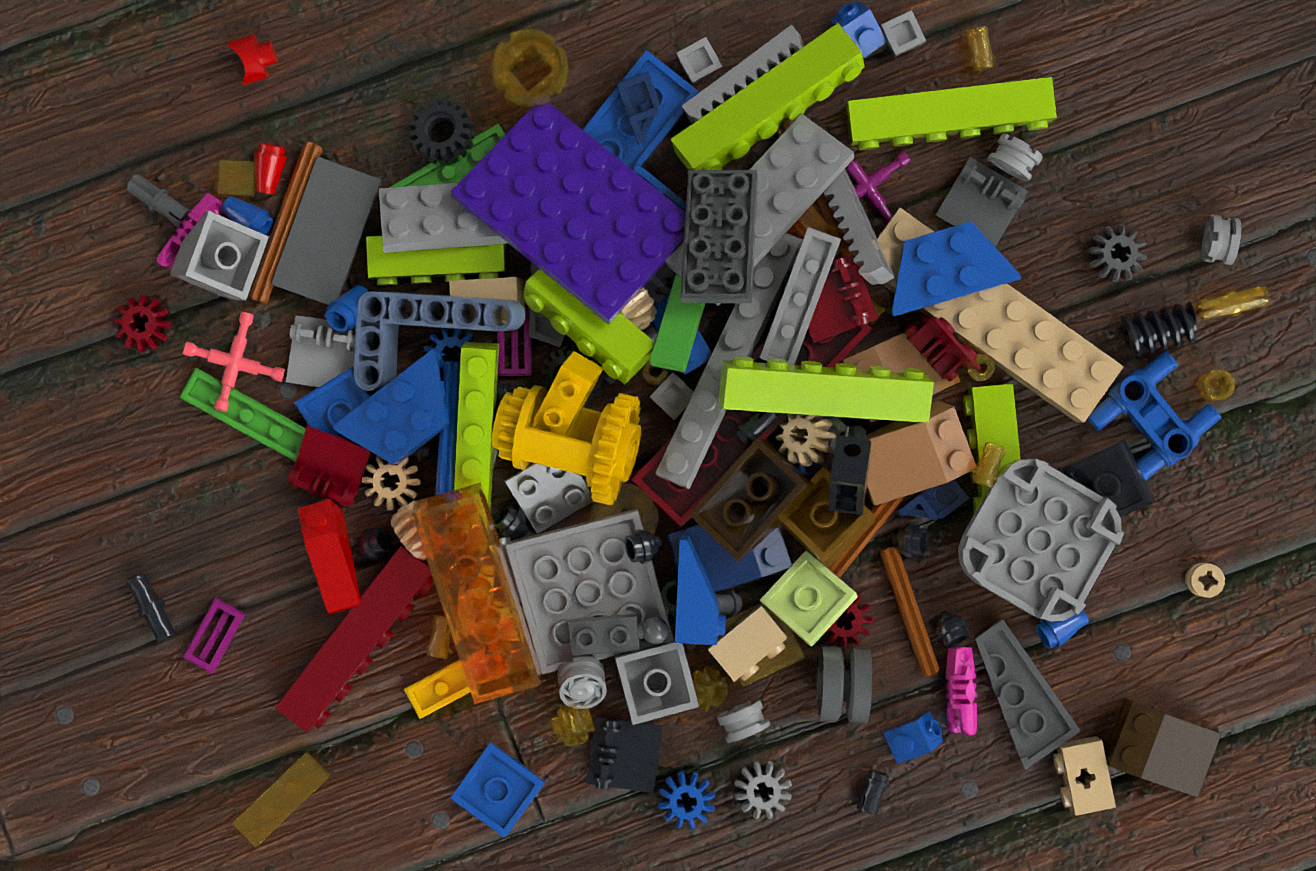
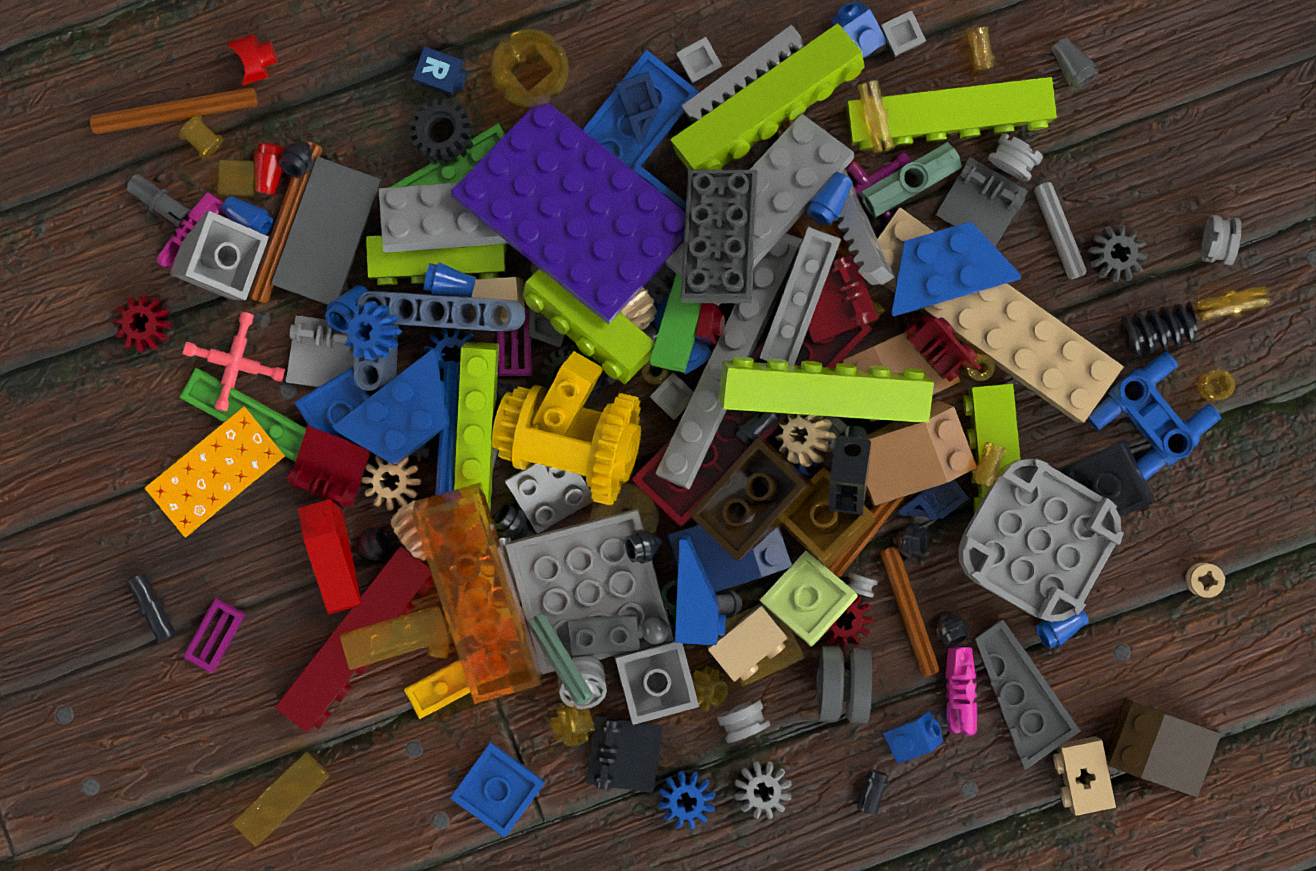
none -> dark orange axle [90,87,258,134]
none -> light orange sticker [145,406,285,538]
none -> clear yellow bush [178,115,224,160]
none -> black plate [278,142,313,178]
none -> clear yellow tile [339,605,449,670]
none -> blue gear [341,302,402,361]
none -> dark blue brick [413,47,468,97]
none -> blue cone [423,262,476,297]
none -> sand green axle [528,614,593,705]
none -> dark red plate [696,303,725,345]
none -> blue cone [807,172,853,226]
none -> light grey bush [847,573,878,597]
none -> clear yellow pin [857,80,895,153]
none -> sand green piece [859,142,962,218]
none -> light grey axle [1034,182,1087,279]
none -> dark grey cone [1051,37,1098,90]

